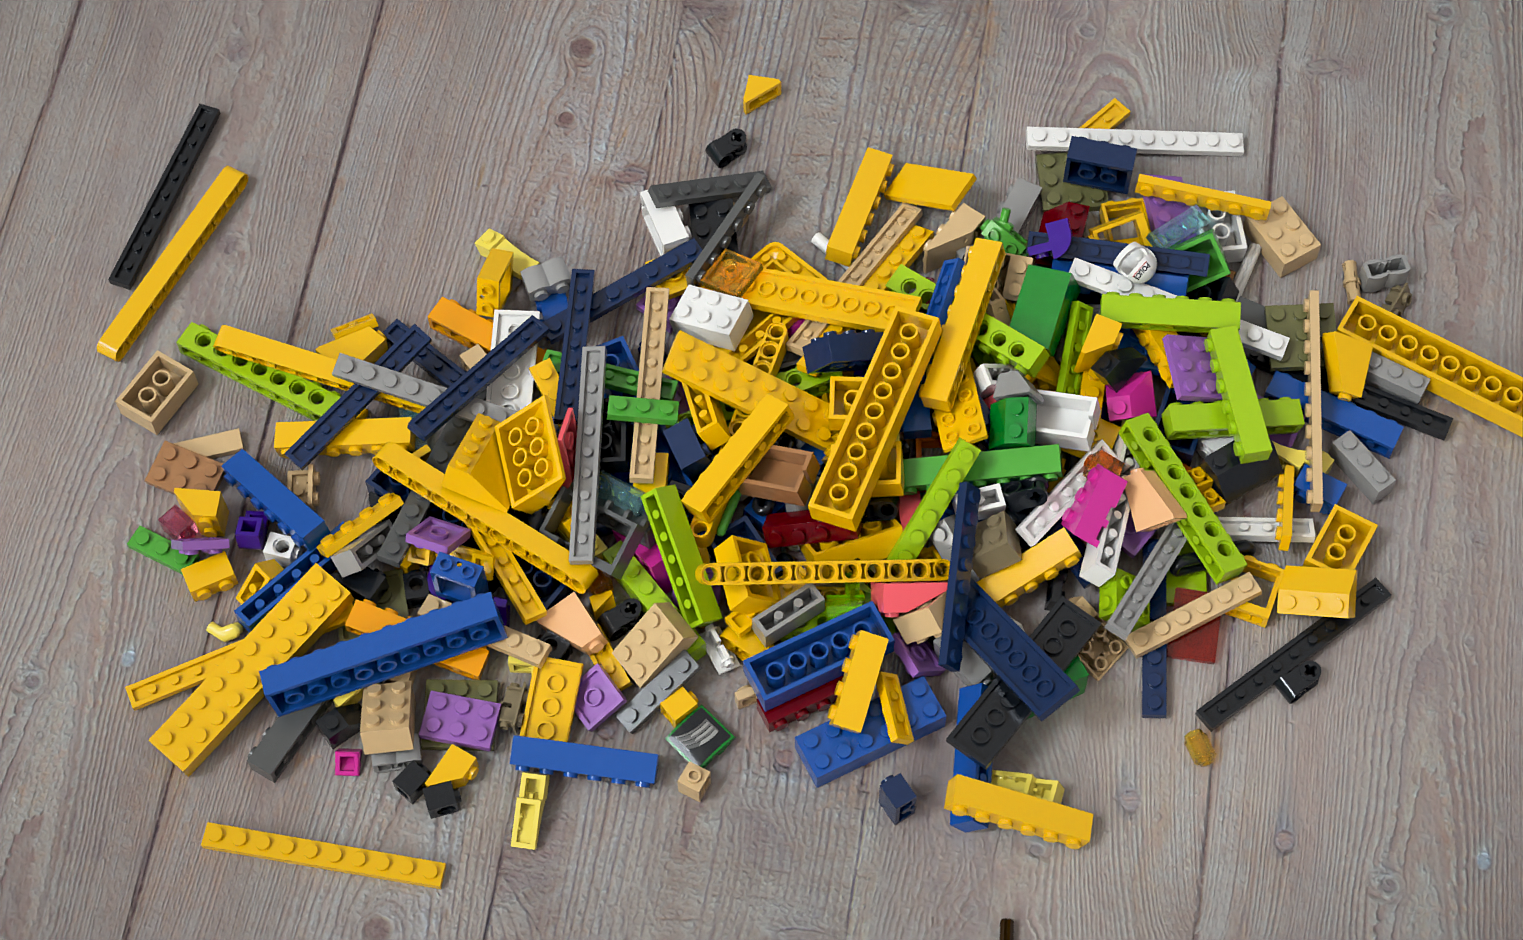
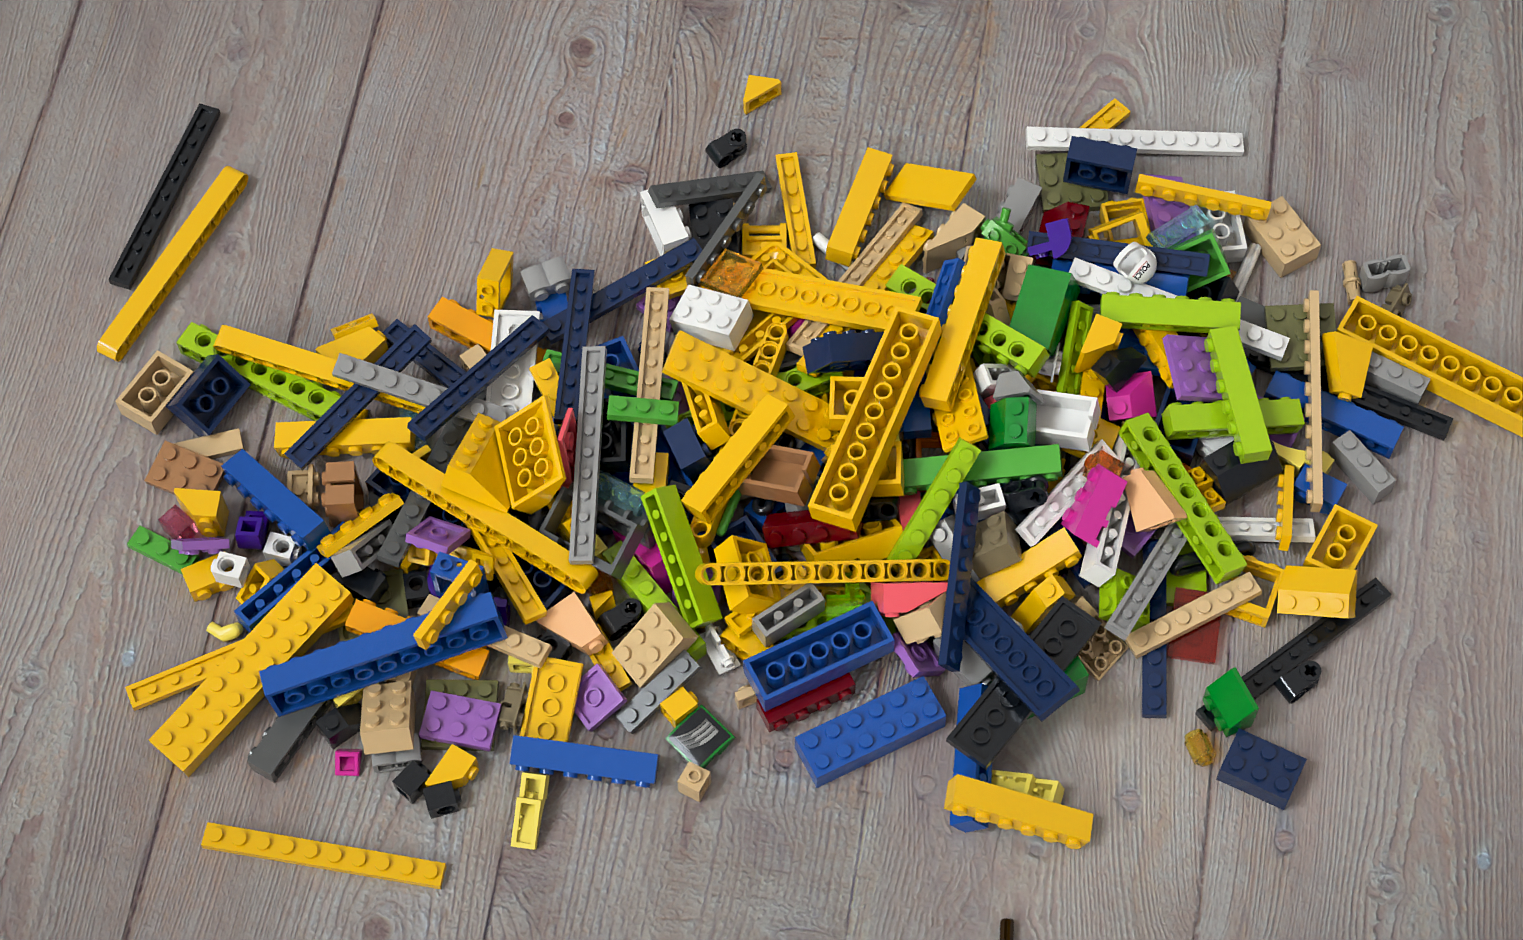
light yellow slope [475,228,540,280] -> none
yellow brick [827,630,889,734] -> none
yellow plate [876,671,914,745] -> none
dark blue brick [879,773,917,825] -> none
none -> dark blue brick [166,354,251,437]
none -> white brick [211,551,251,588]
none -> medium nougat piece [321,461,364,528]
none -> yellow plate [413,559,483,651]
none -> yellow plate [742,223,787,259]
none -> yellow plate [775,152,816,268]
none -> yellow slope [1011,574,1076,635]
none -> white hinge [1038,343,1063,383]
none -> green slope [1203,667,1259,738]
none -> dark blue brick [1216,728,1307,810]

